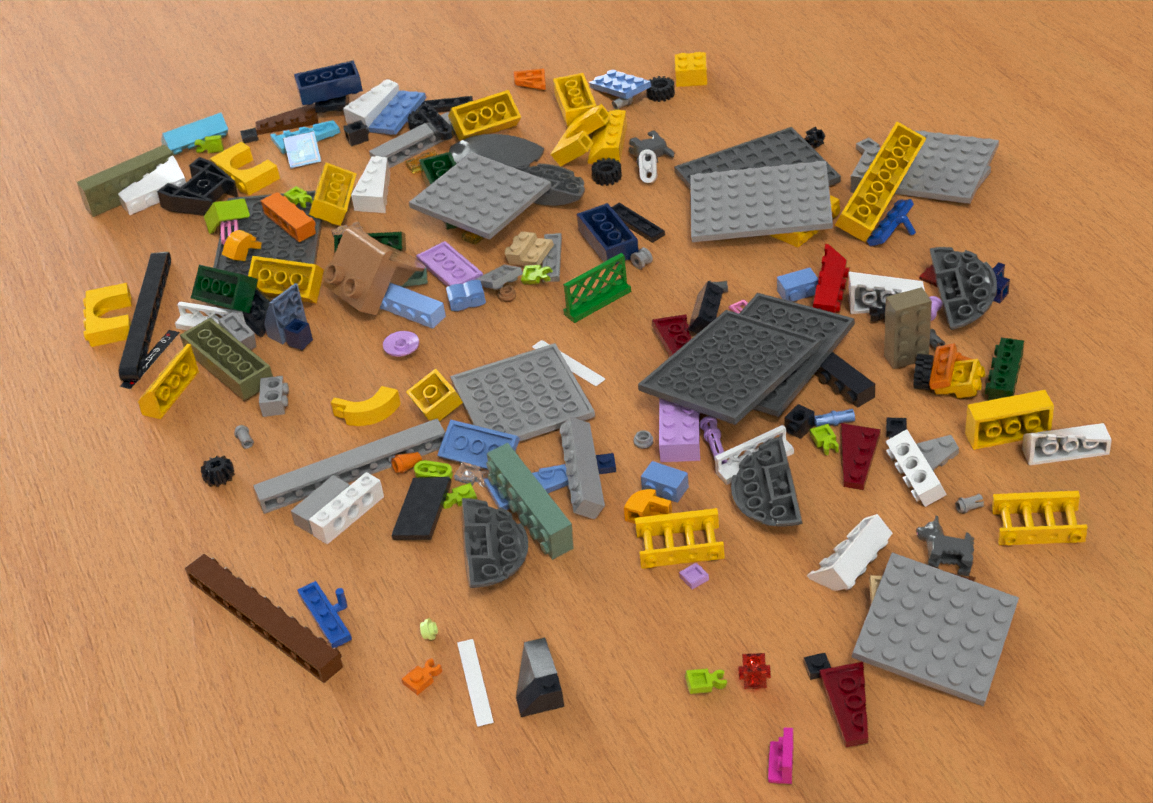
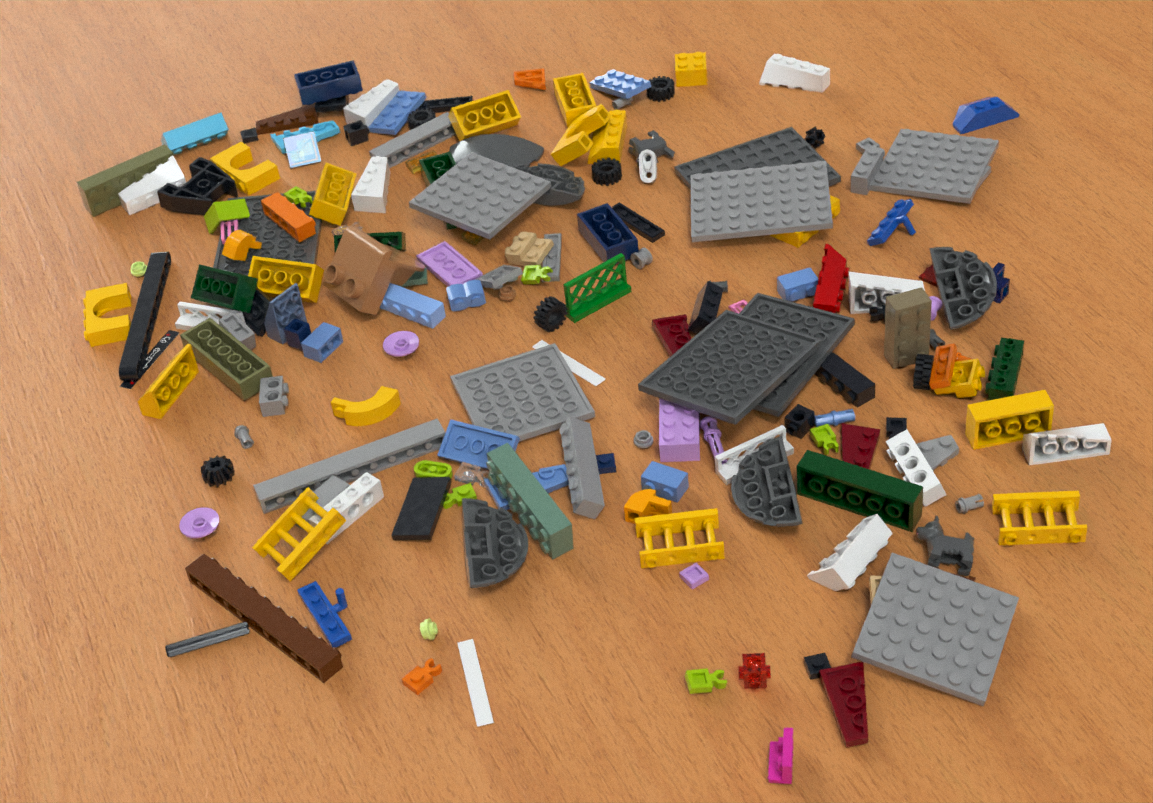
lime plate [194,135,224,153] -> none
orange cone [391,452,422,473] -> none
yellow brick [406,368,463,421] -> none
black beam [418,104,454,140] -> none
black wedge [516,637,565,717] -> none
yellow brick [835,122,926,243] -> none
none -> yellowish green plate [131,261,147,277]
none -> axle [165,622,250,657]
none -> lavender dish [179,508,220,538]
none -> yellow fence [252,487,347,582]
none -> medium blue brick [301,322,343,363]
none -> black tyre [533,296,568,332]
none -> white wedge [759,54,830,92]
none -> dark green brick [797,450,923,532]
none -> blue wedge [953,97,1019,135]

